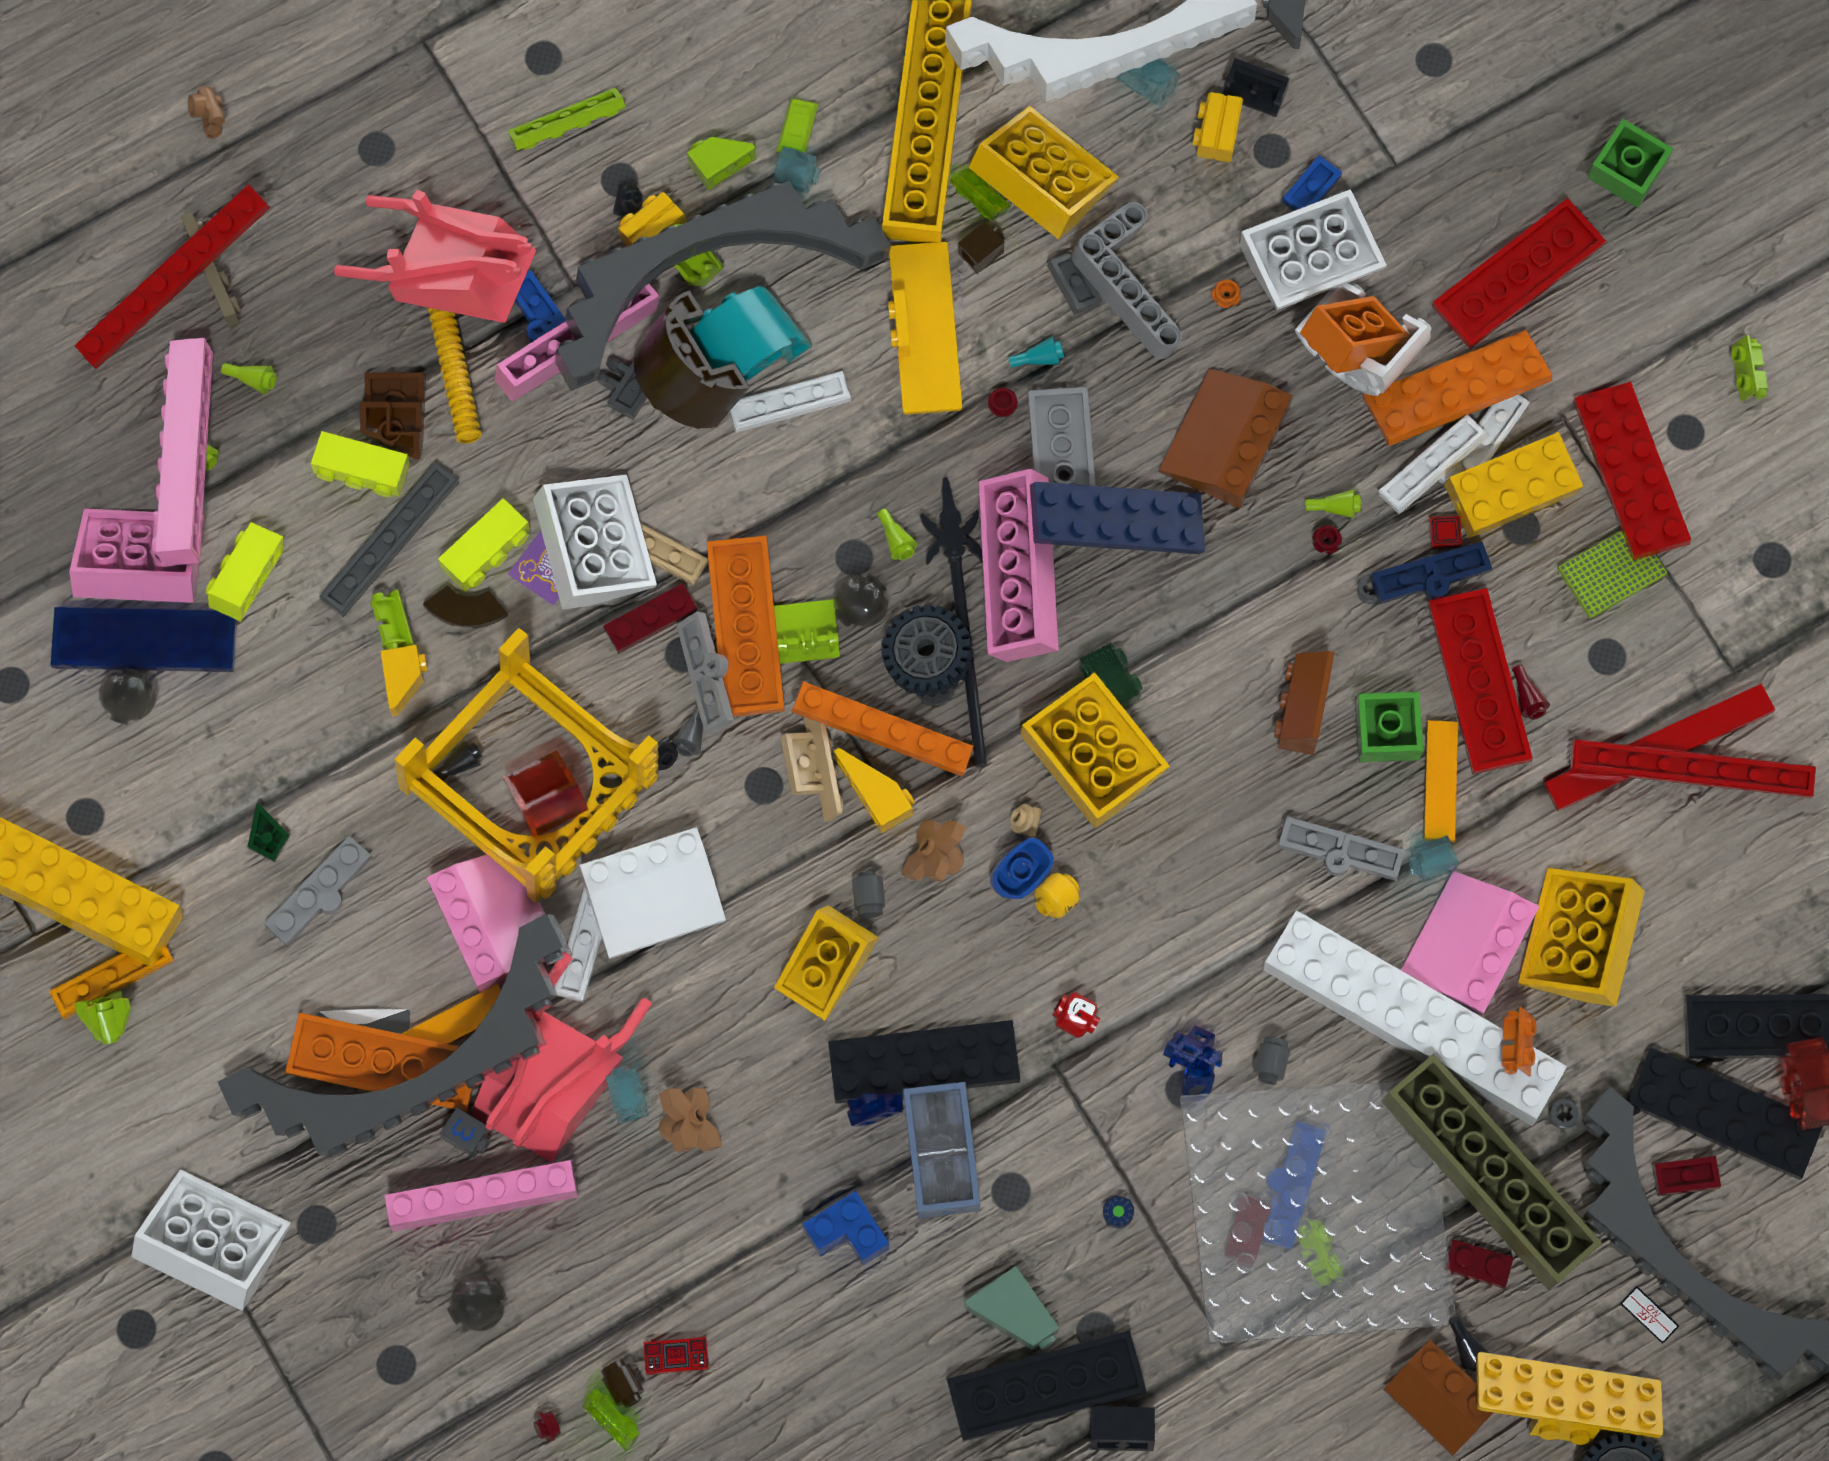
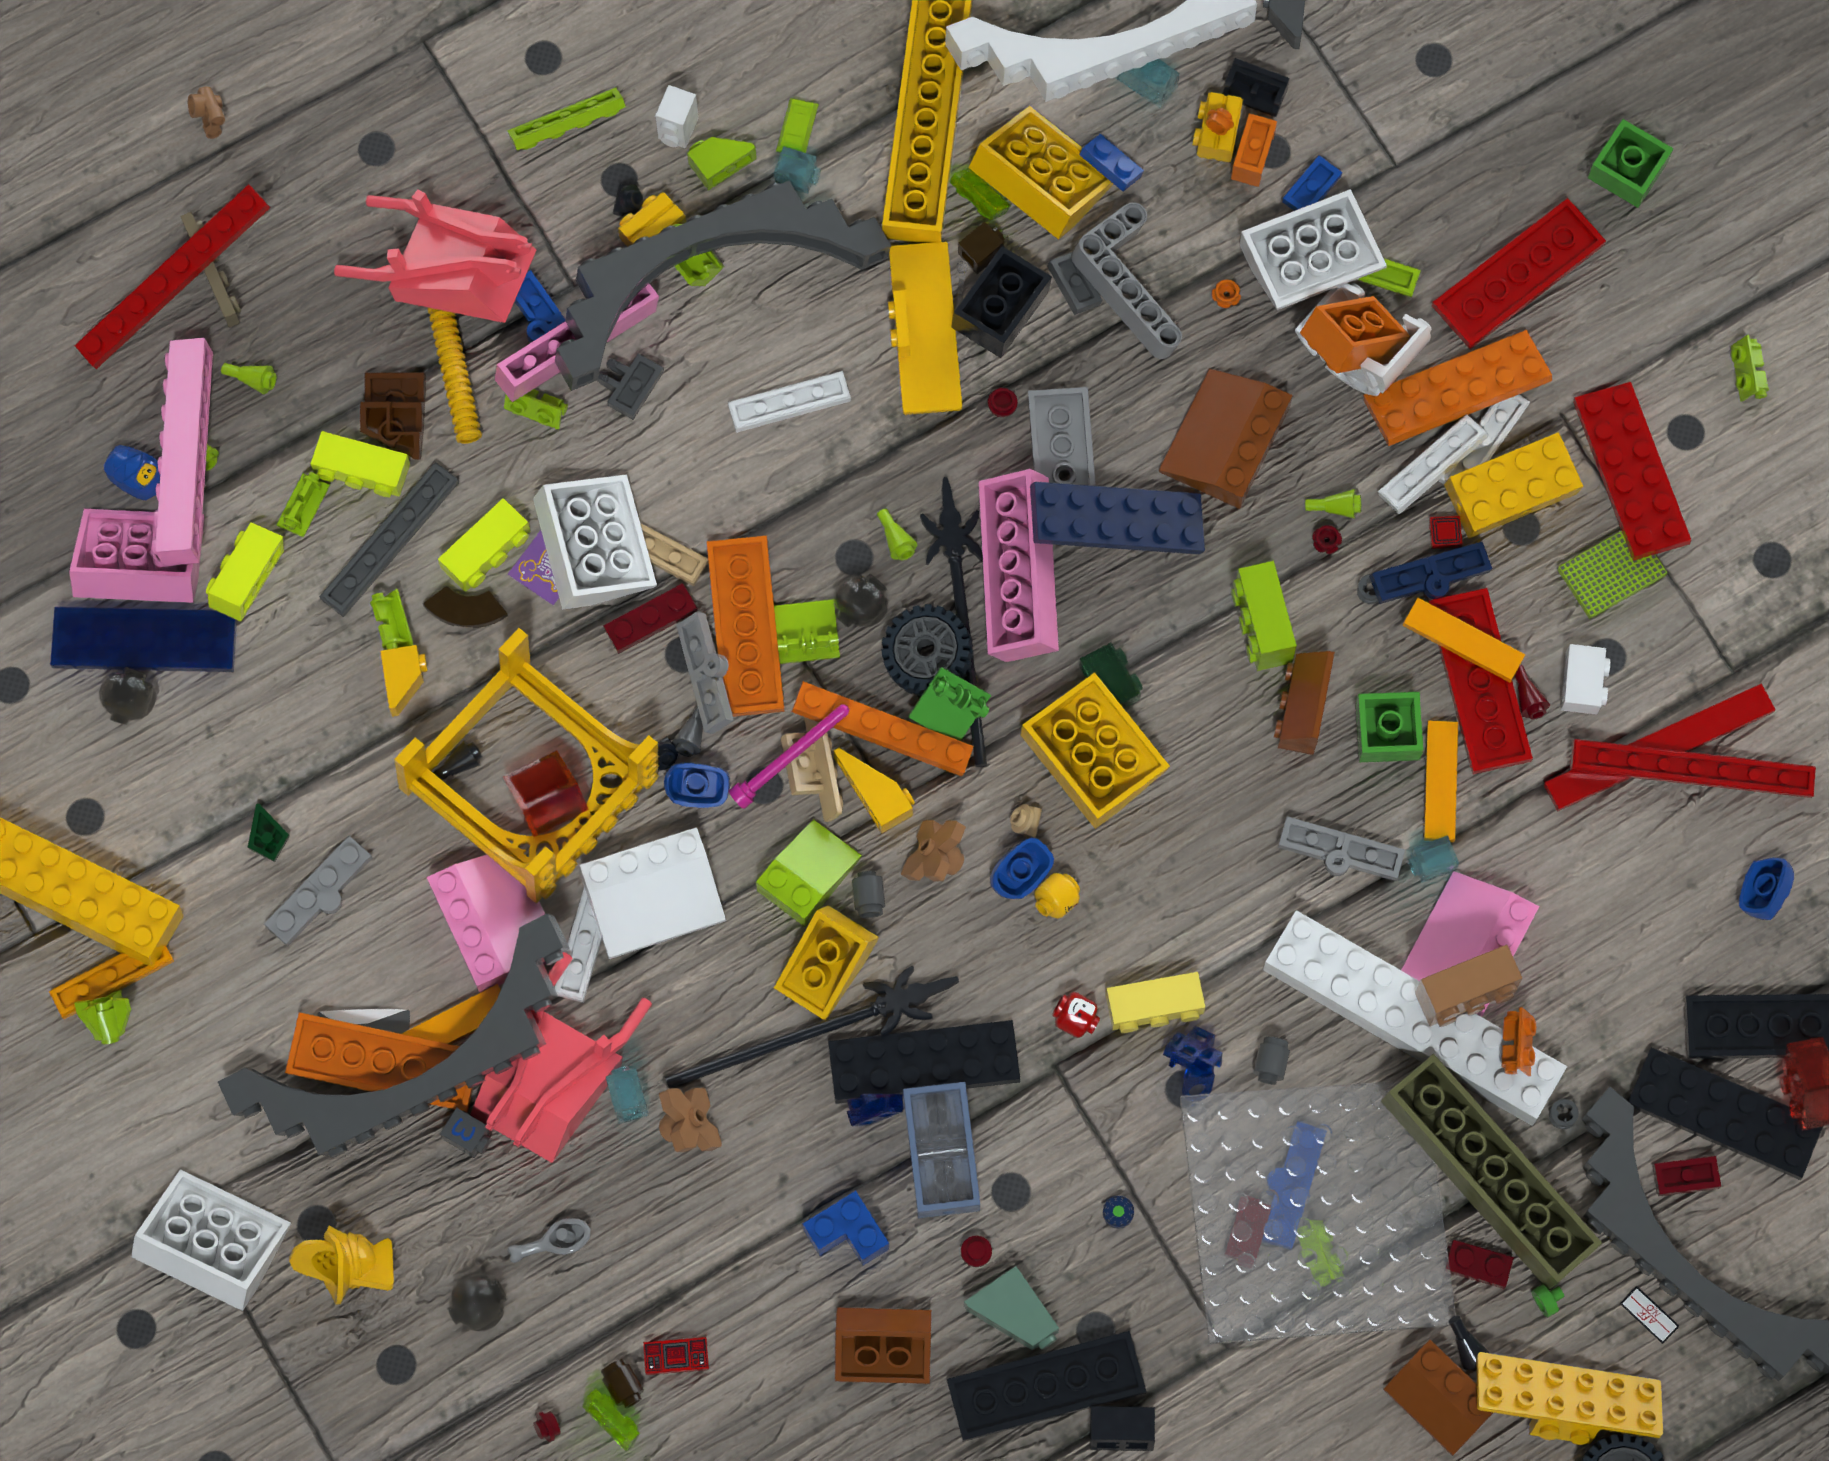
bright pink brick [385,1160,578,1232] -> none
dark brown cylinder [634,290,749,429] -> none
teal cylinder [690,286,812,382] -> none
teal cone [1008,336,1065,368] -> none
yellow slope [1518,868,1645,1007] -> none
none -> blue piece [104,445,161,501]
none -> lime hinge [276,472,330,538]
none -> yellow helmet [289,1225,394,1305]
none -> lime hinge [504,389,568,430]
none -> light grey piece [507,1218,591,1263]
none -> white brick [655,85,699,148]
none -> blue piece [664,762,730,808]
none -> black piece [665,966,959,1089]
none -> dark pink piece [729,705,849,809]
none -> lime slope [756,819,862,927]
none -> dark orange slope [835,1308,932,1384]
none -> bright green hinge [908,667,991,741]
none -> black brick [951,246,1052,358]
none -> dark red plate [961,1236,992,1267]
none -> blue plate [1079,134,1144,192]
none -> light yellow brick [1106,972,1205,1033]
none -> orange plate [1206,108,1234,135]
none -> orange panel [1231,113,1277,187]
none -> lime brick [1231,561,1297,671]
none -> lime tile [1356,258,1421,297]
none -> light orange tile [1403,598,1526,683]
none -> medium nougat brick [1415,944,1523,1027]
none -> bright green tile [1531,1284,1565,1318]
none -> white brick [1561,644,1610,715]
none -> blue piece [1739,857,1794,920]

